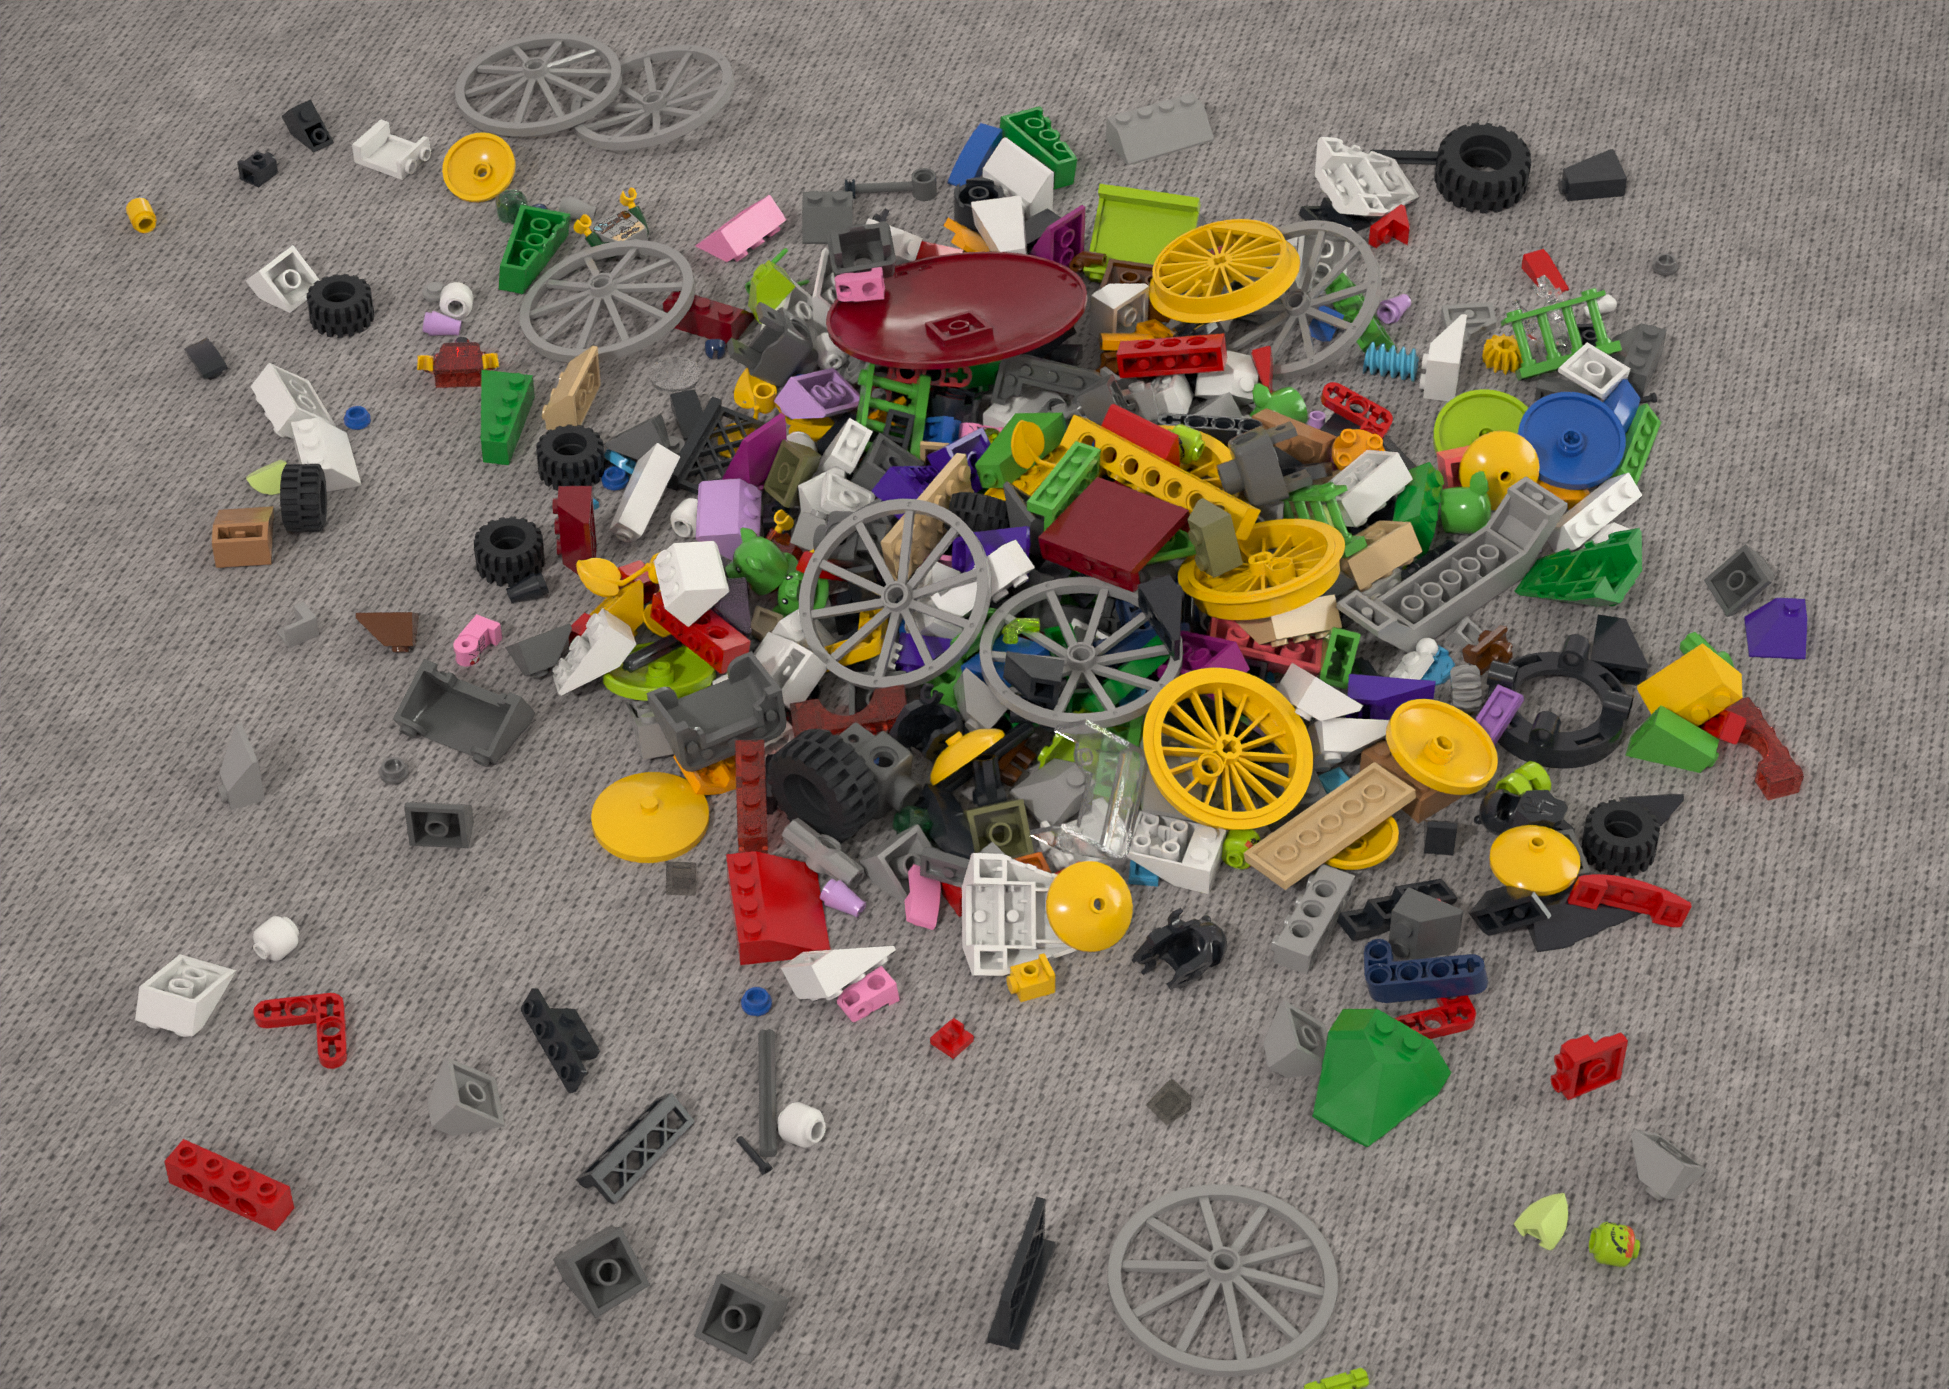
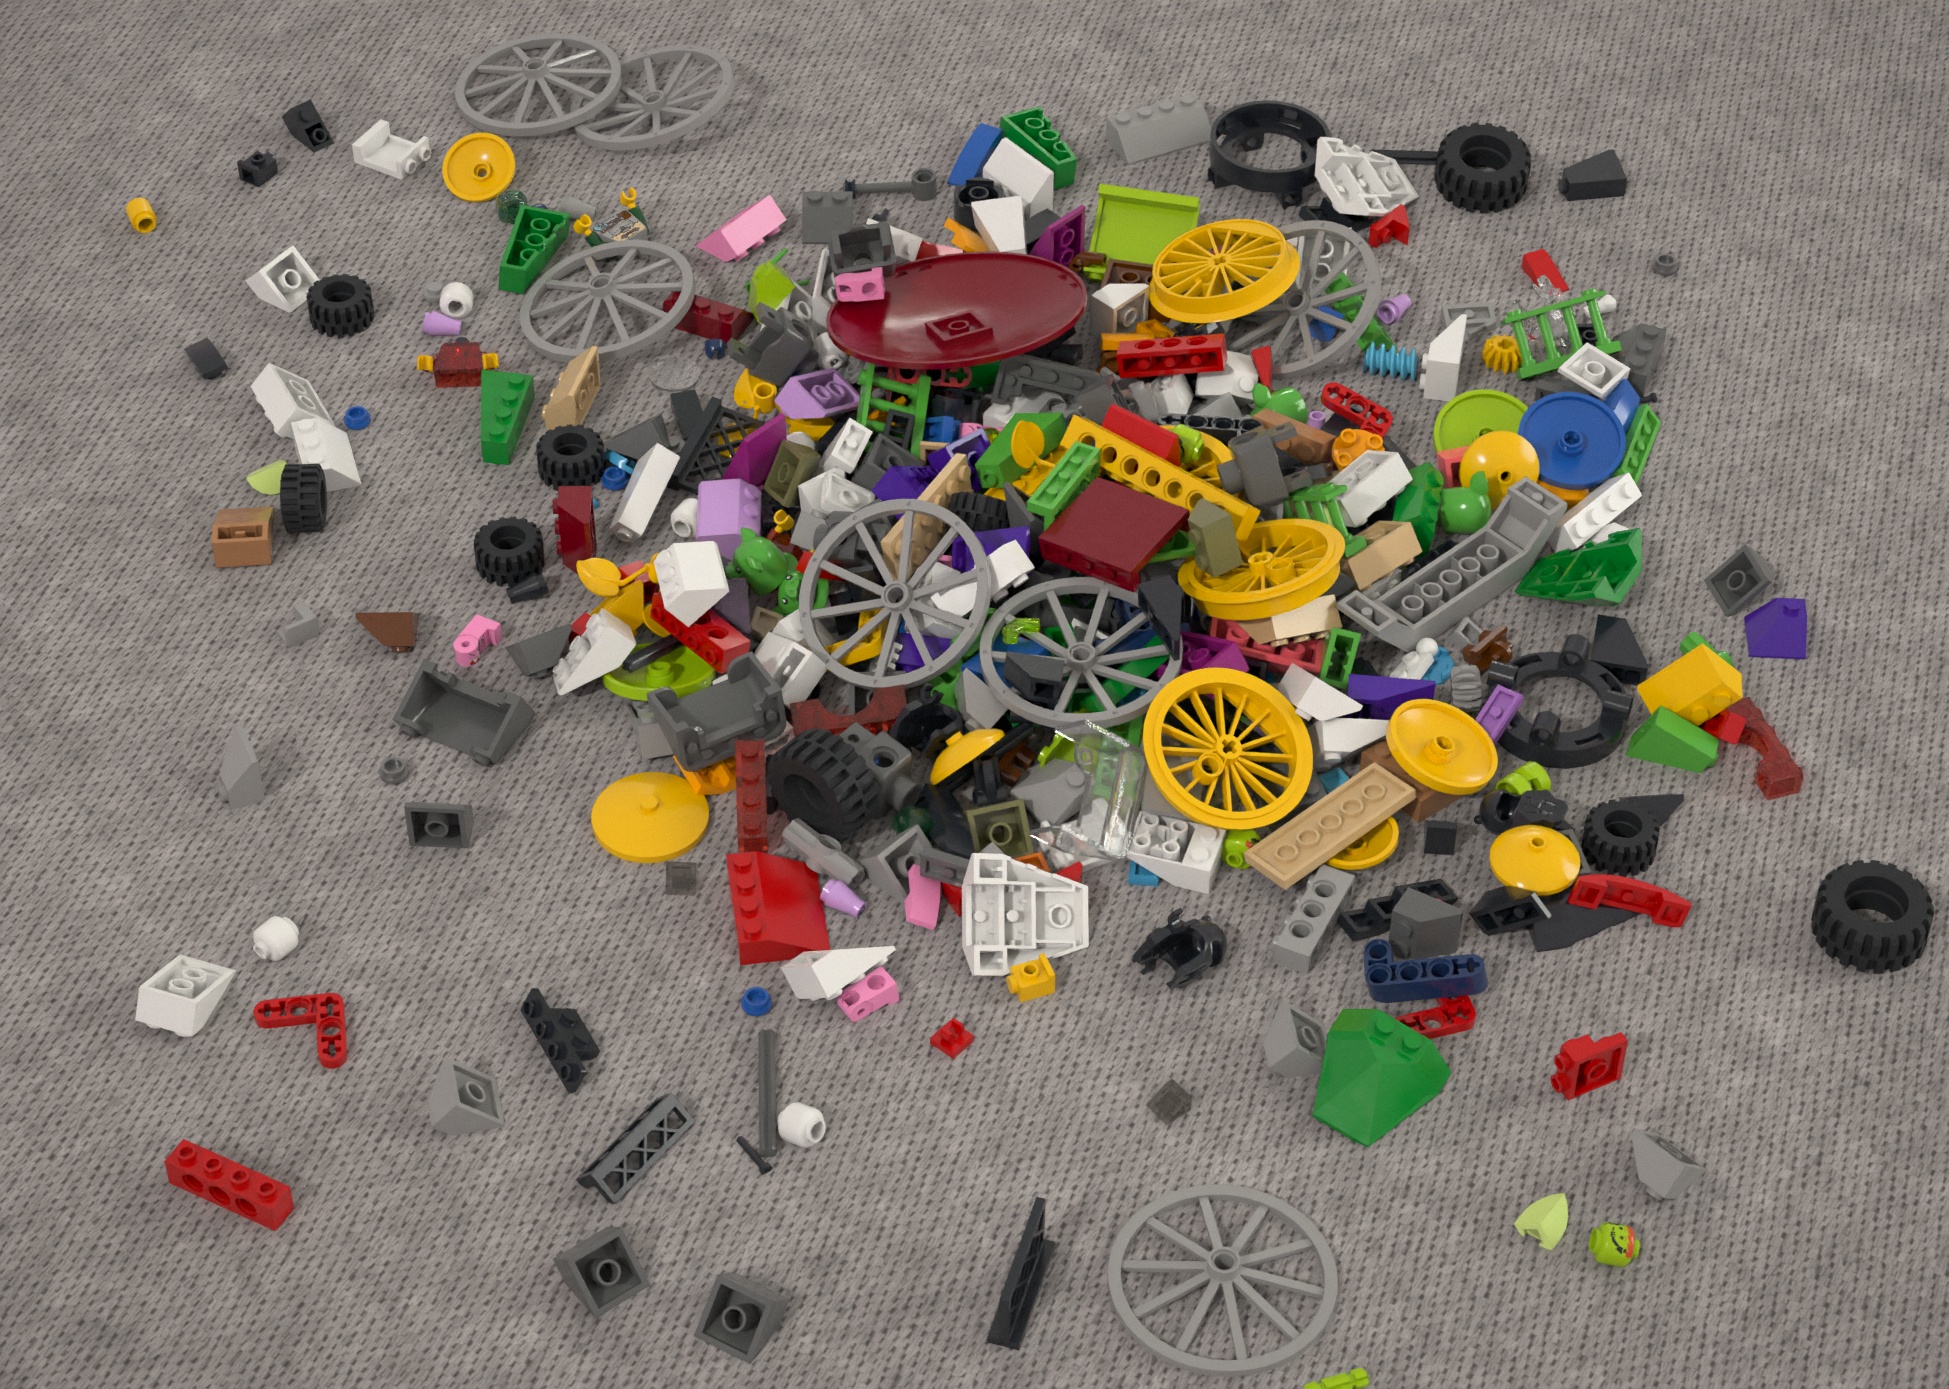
yellow dish [1046,861,1133,952] -> none
none -> black piece [1208,100,1331,209]
none -> black tyre [1811,860,1934,974]

